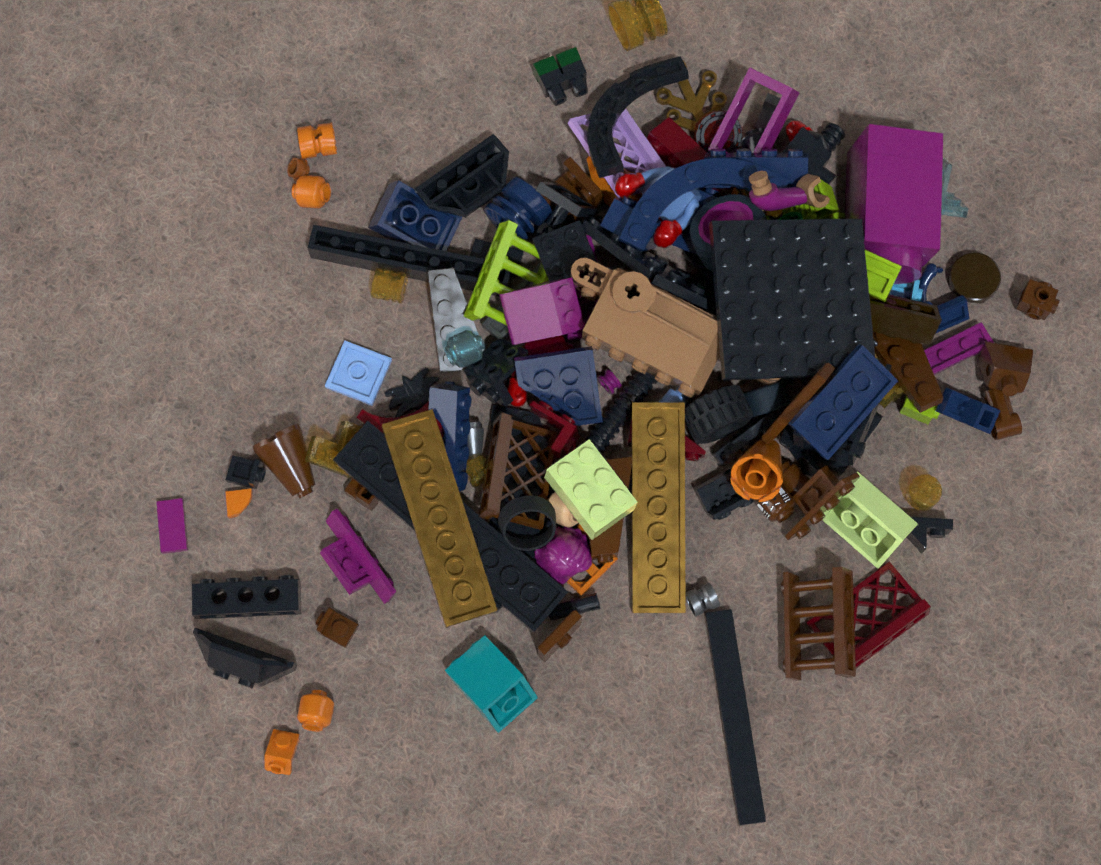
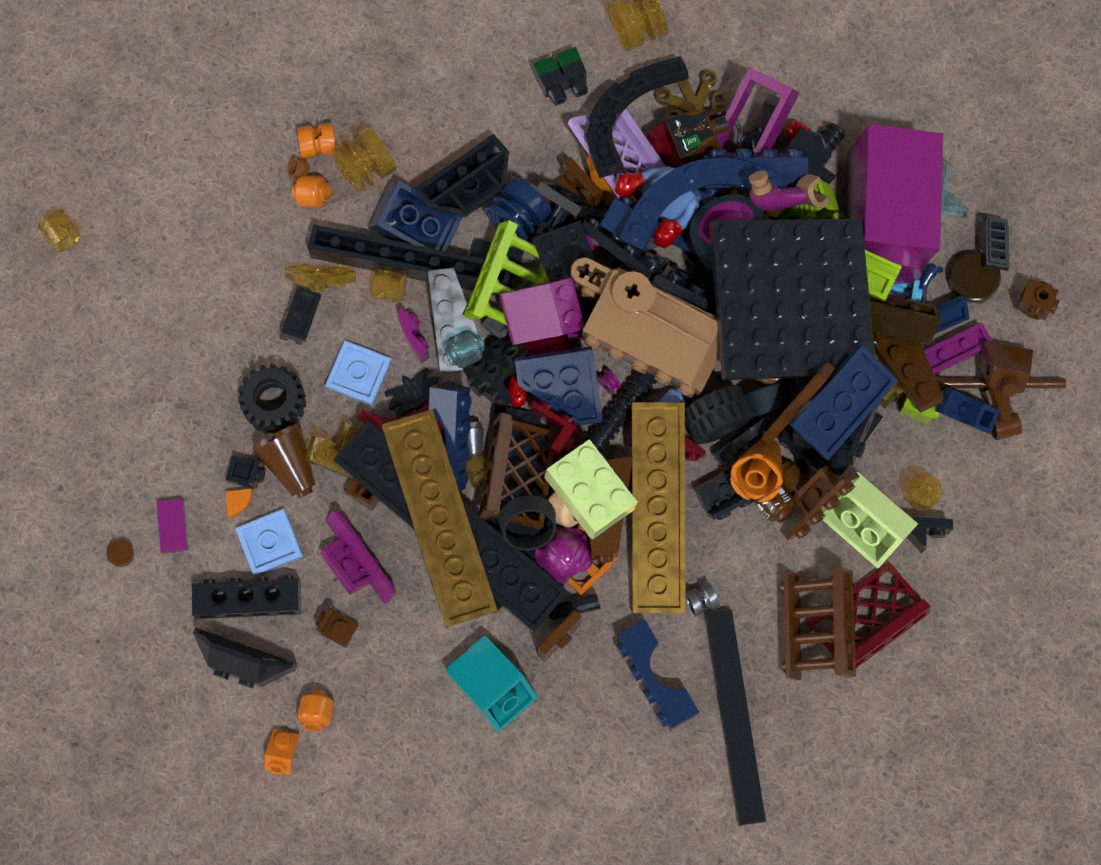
none -> clear yellow piece [38,210,81,253]
none -> reddish brown tile [106,540,134,567]
none -> light blue tile [235,508,303,577]
none -> black tyre [238,364,306,434]
none -> black hinge [279,286,322,345]
none -> clear yellow plate [285,264,356,292]
none -> clear yellow wheel [331,126,396,193]
none -> magenta slope [398,308,430,364]
none -> dark blue arch [615,620,699,731]
none -> torso [665,109,730,165]
none -> reddish brown bar [935,376,1066,391]
none -> black slope [977,216,1010,271]

